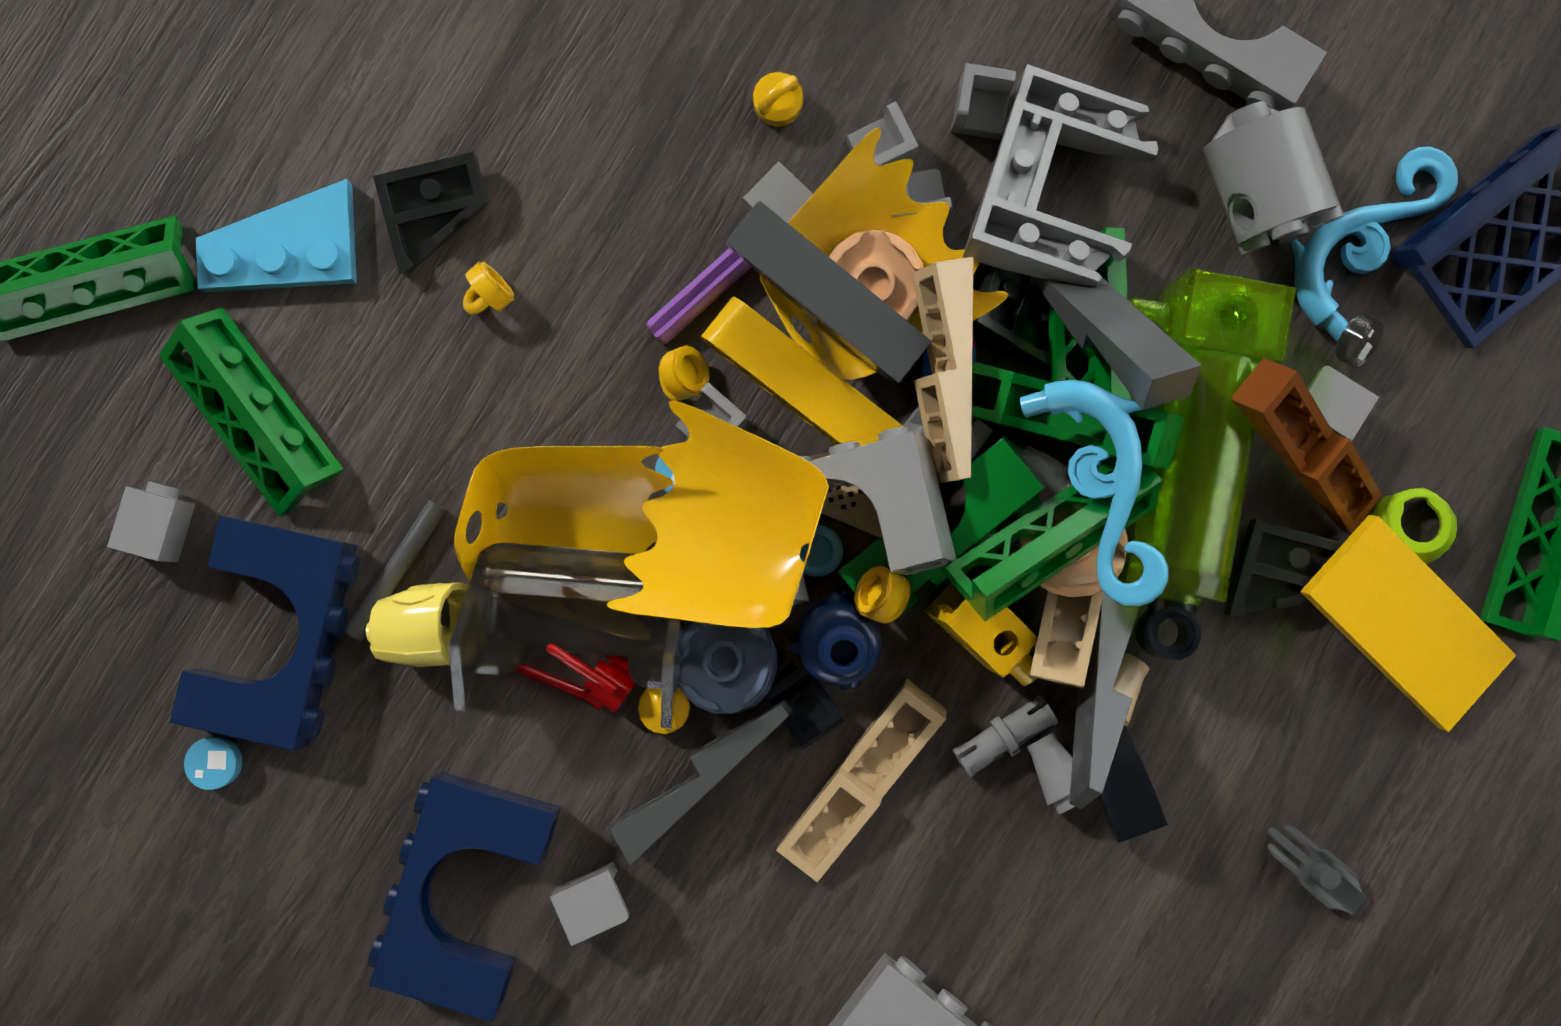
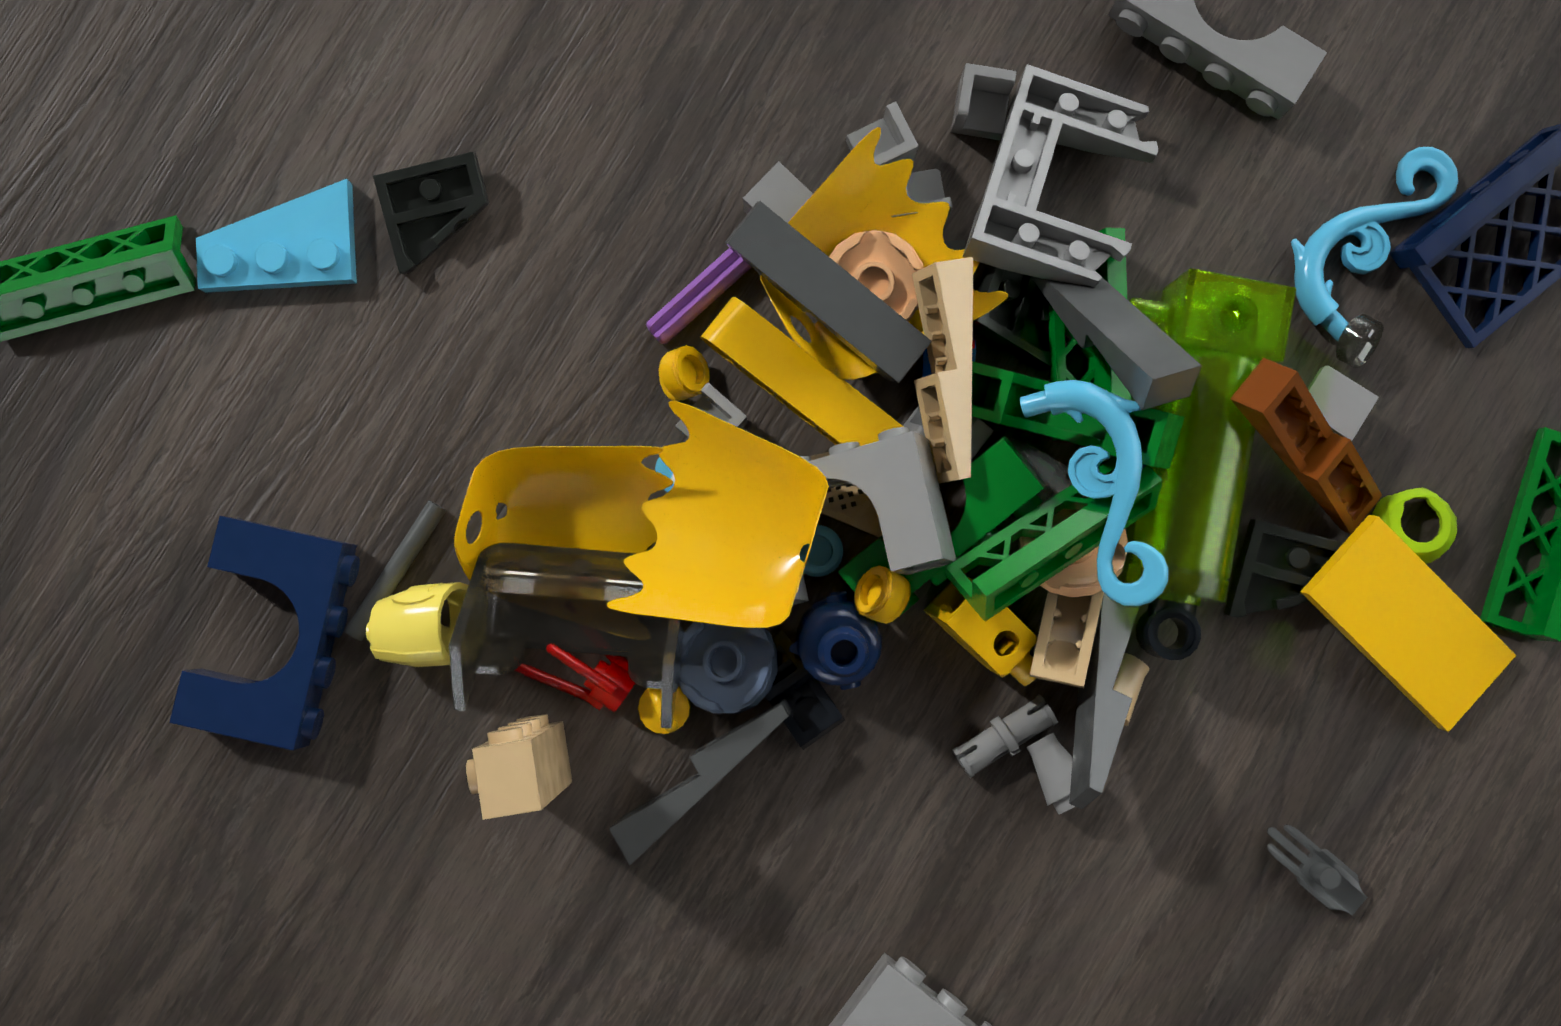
light grey brick [107,481,196,563] -> none
green fence [159,308,343,517] -> none
medium azure tile [184,736,242,790] -> none
dark blue arch [367,772,561,1022] -> none
yellow tile [463,261,514,315] -> none
light grey panel [550,862,629,946] -> none
yellow tile [753,72,803,127] -> none
tan slope [776,678,947,882] -> none
black slope [1098,726,1168,843] -> none
light grey cylinder [1203,101,1344,256] -> none
none -> tan brick [466,714,572,820]

